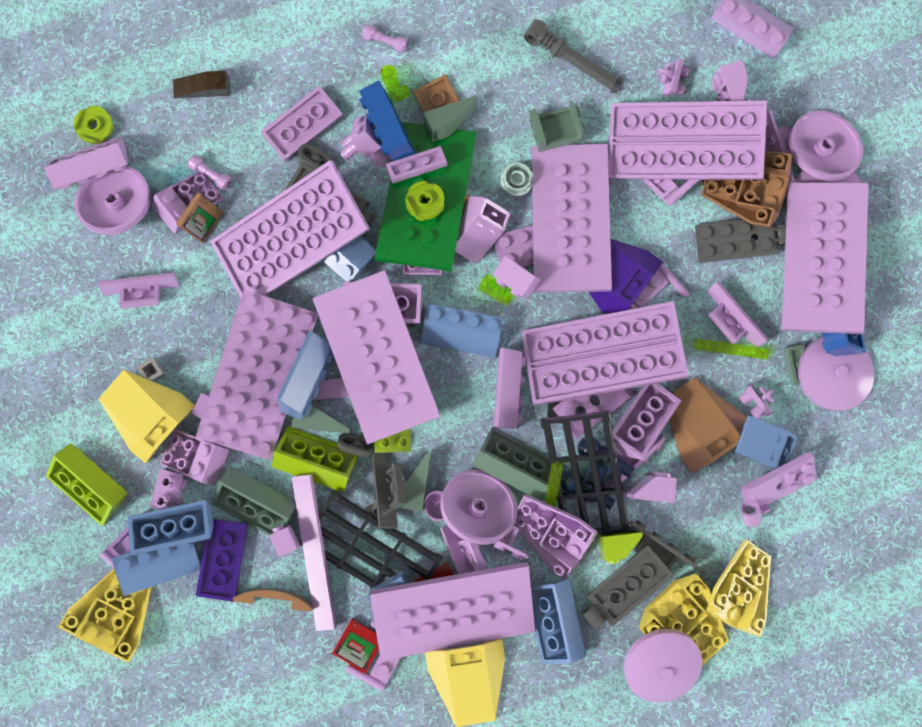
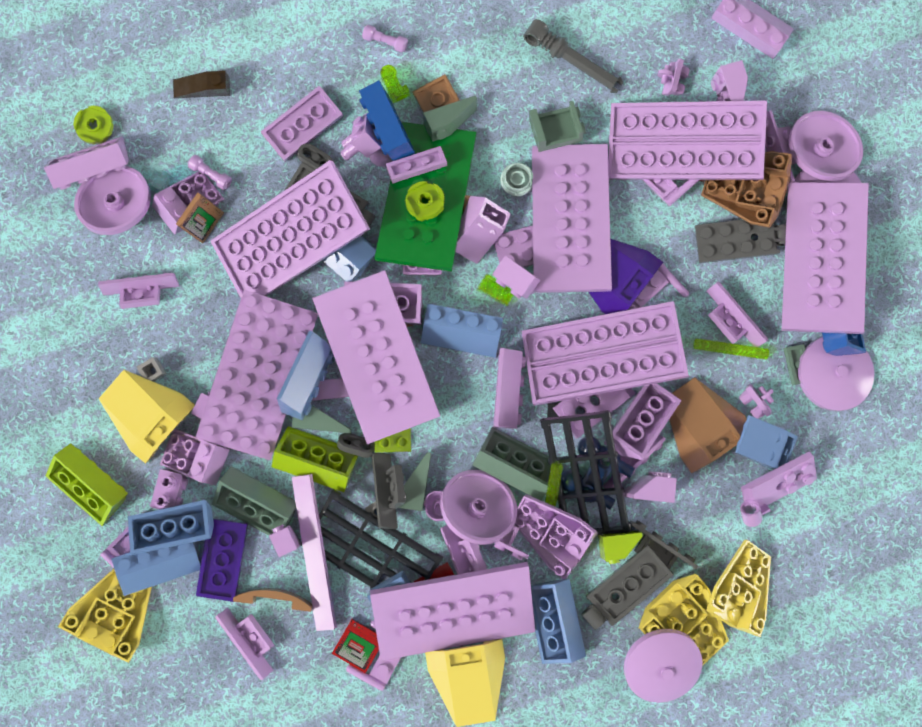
none -> lavender bracket [215,607,275,680]

